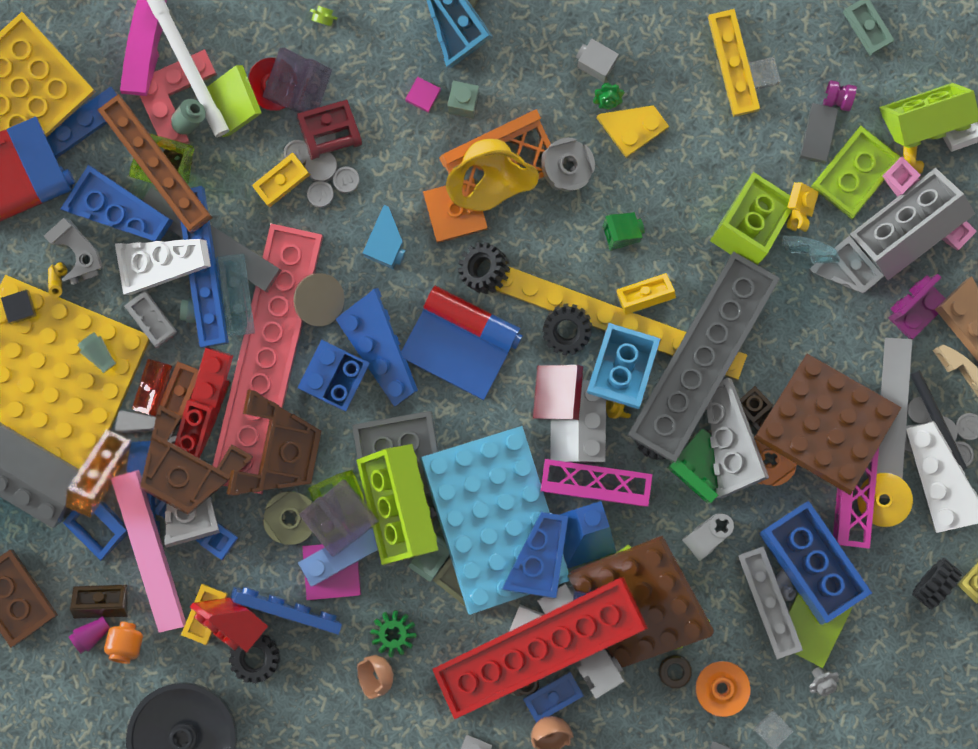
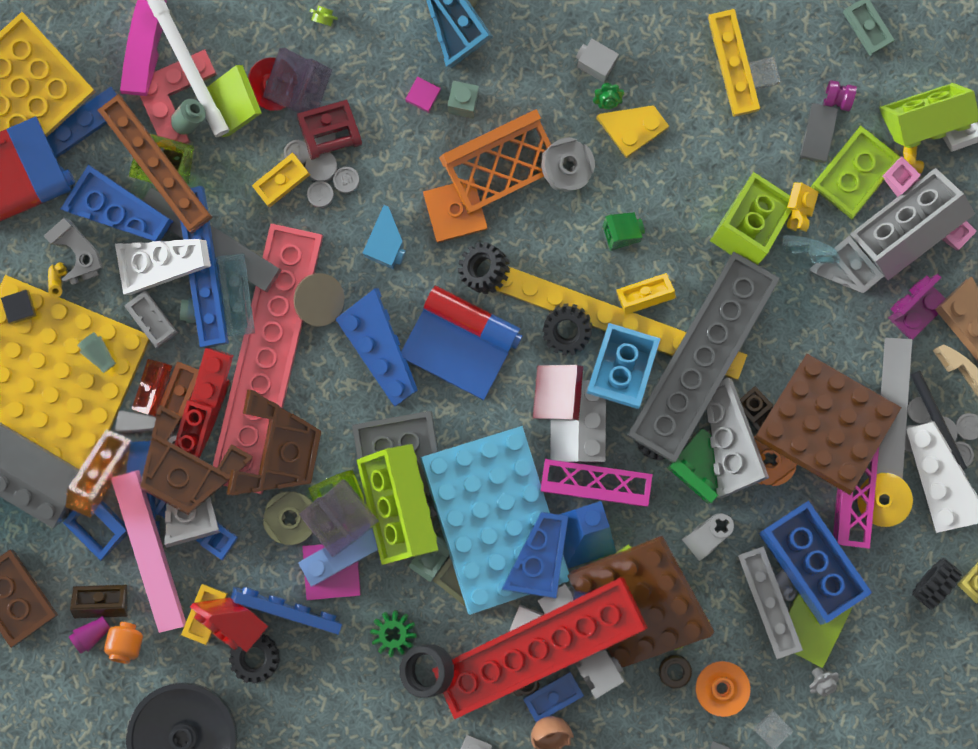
blue slope [297,340,370,412] -> none
nougat hair [357,655,394,699] -> none
yellow piece [446,139,539,211] -> none
yellow plate [606,400,631,419] -> none
none -> black tyre [400,644,454,698]

